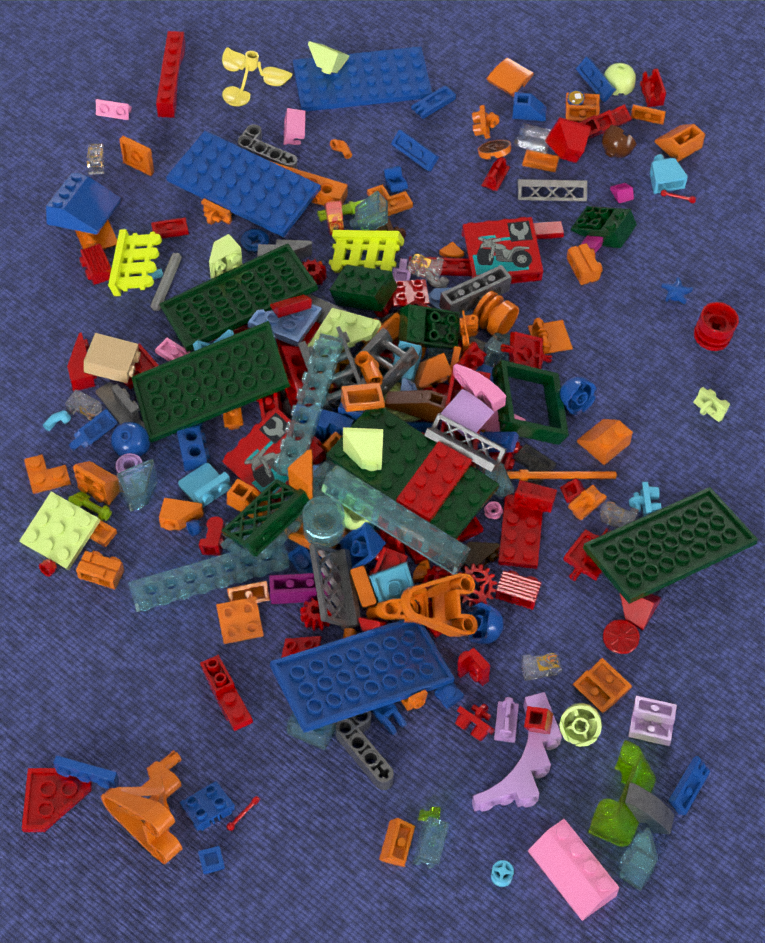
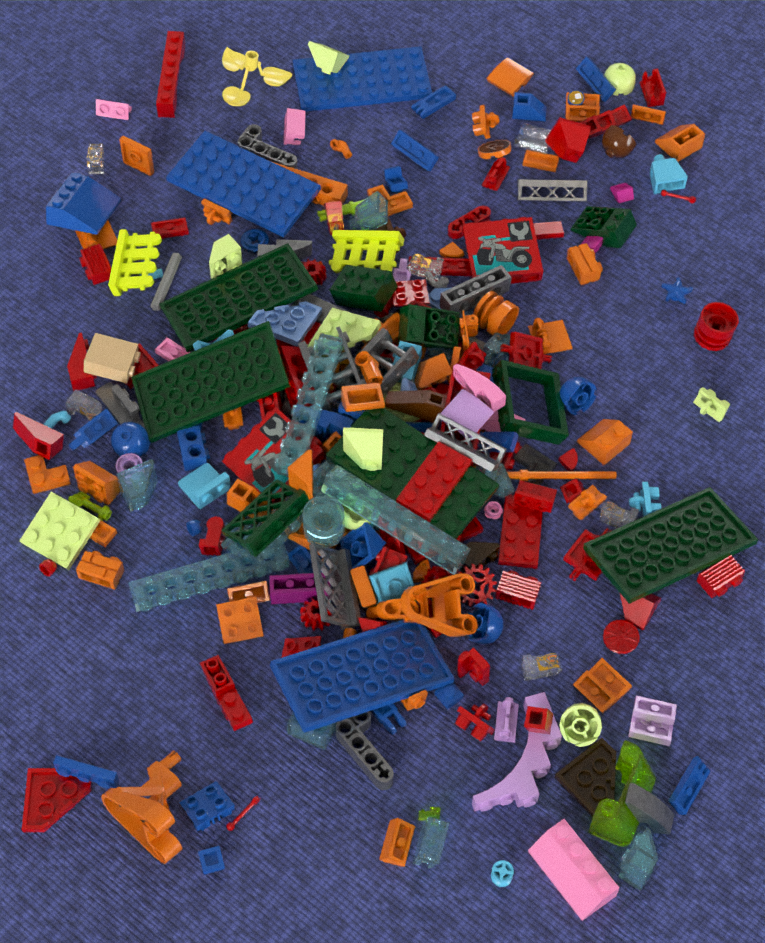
orange slope [159,498,204,530] -> none
red slope [270,294,312,318] -> none
none -> red slope [13,412,64,460]
none -> red beam [448,206,491,239]
none -> dark brown plate [555,738,616,823]
none -> red tile [558,448,578,471]
none -> red brick [697,555,745,598]

